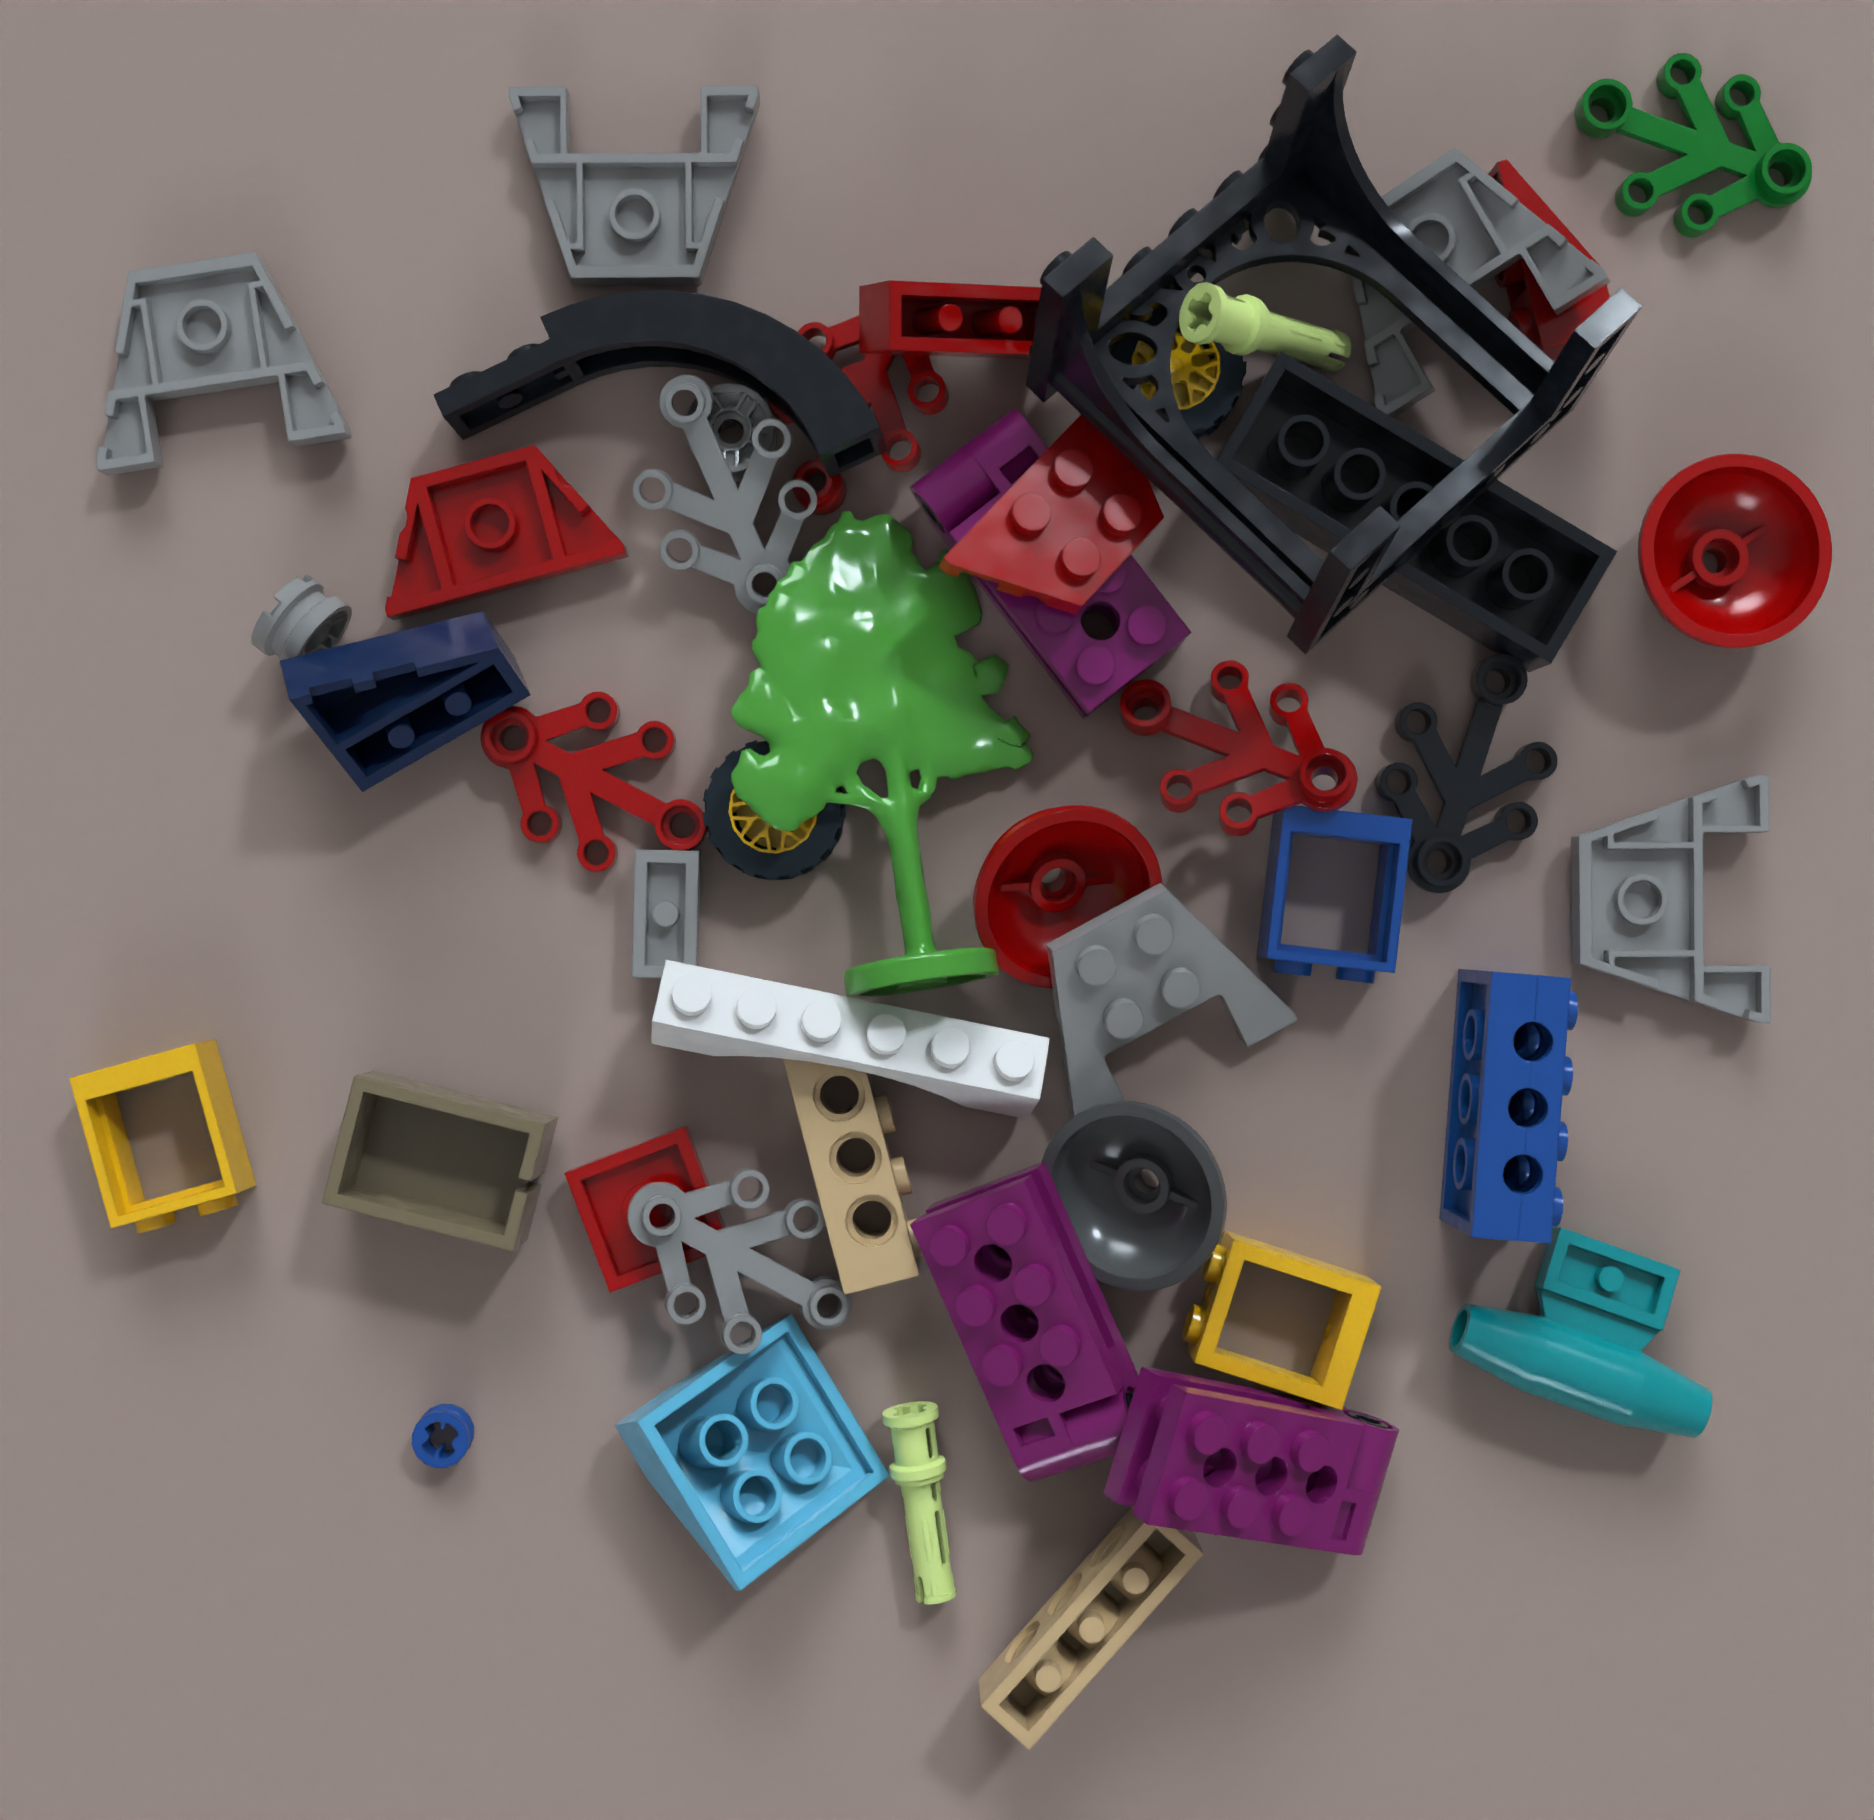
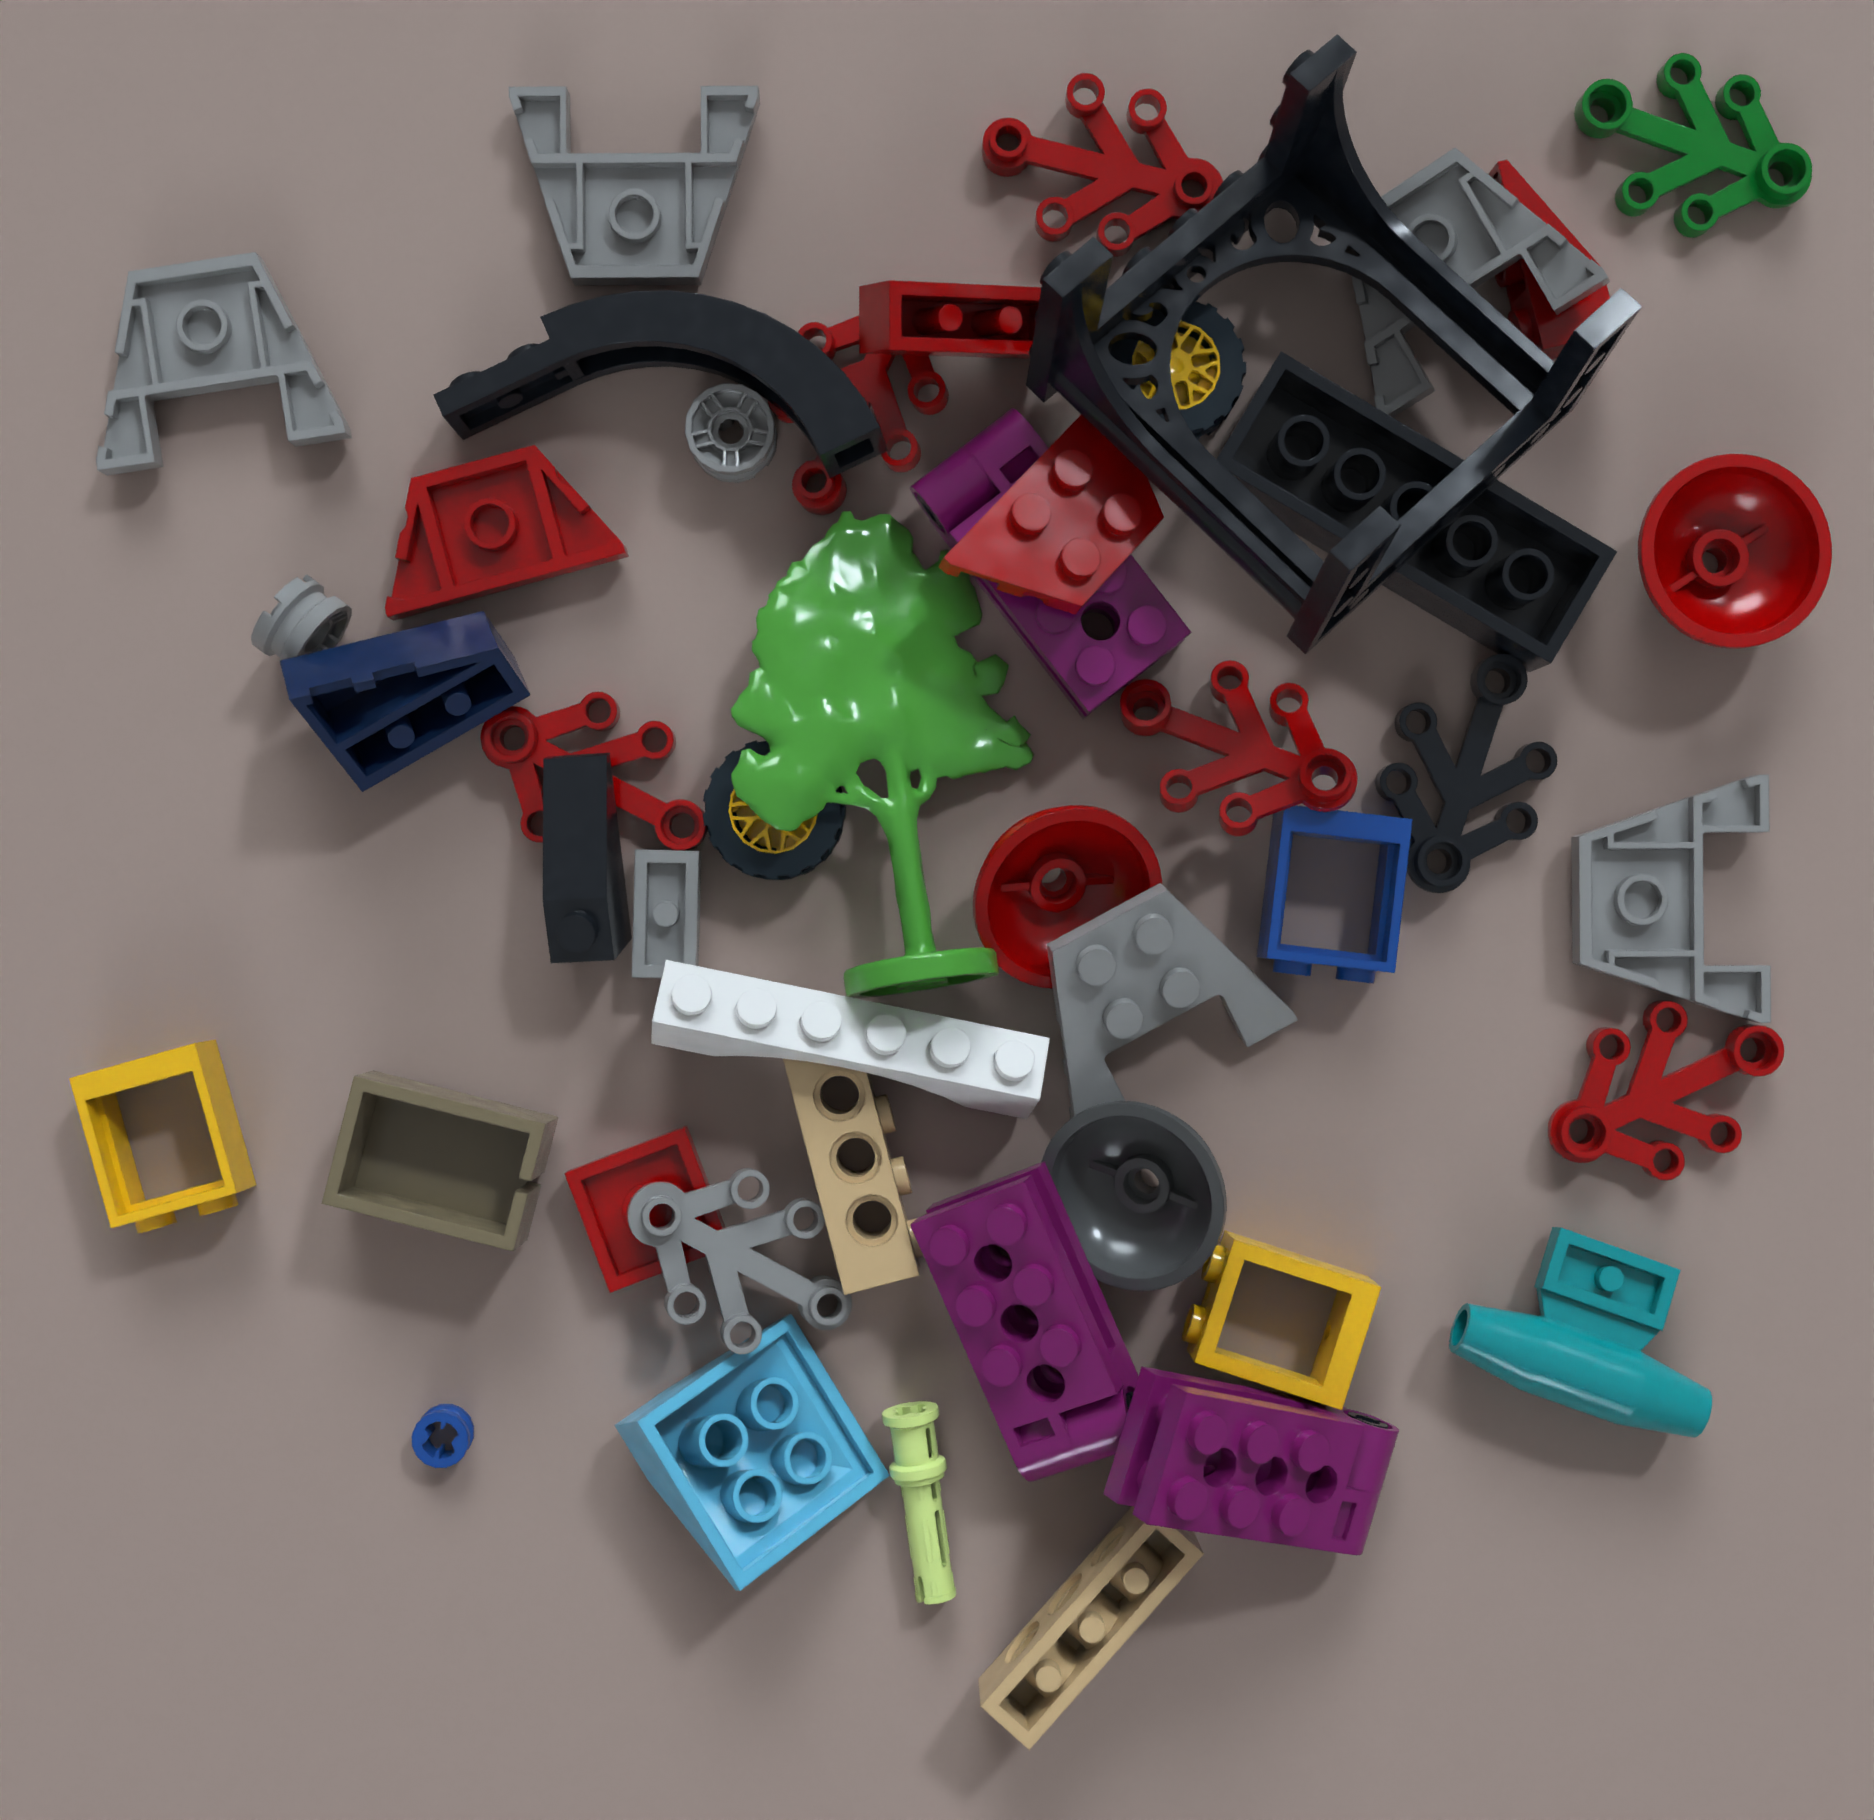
light grey plant [633,374,817,614] -> none
yellowish green pin [1179,282,1351,372] -> none
blue brick [1439,969,1578,1244] -> none
none -> black slope [543,753,632,964]
none -> red plant [982,73,1223,257]
none -> red plant [1548,1000,1784,1181]

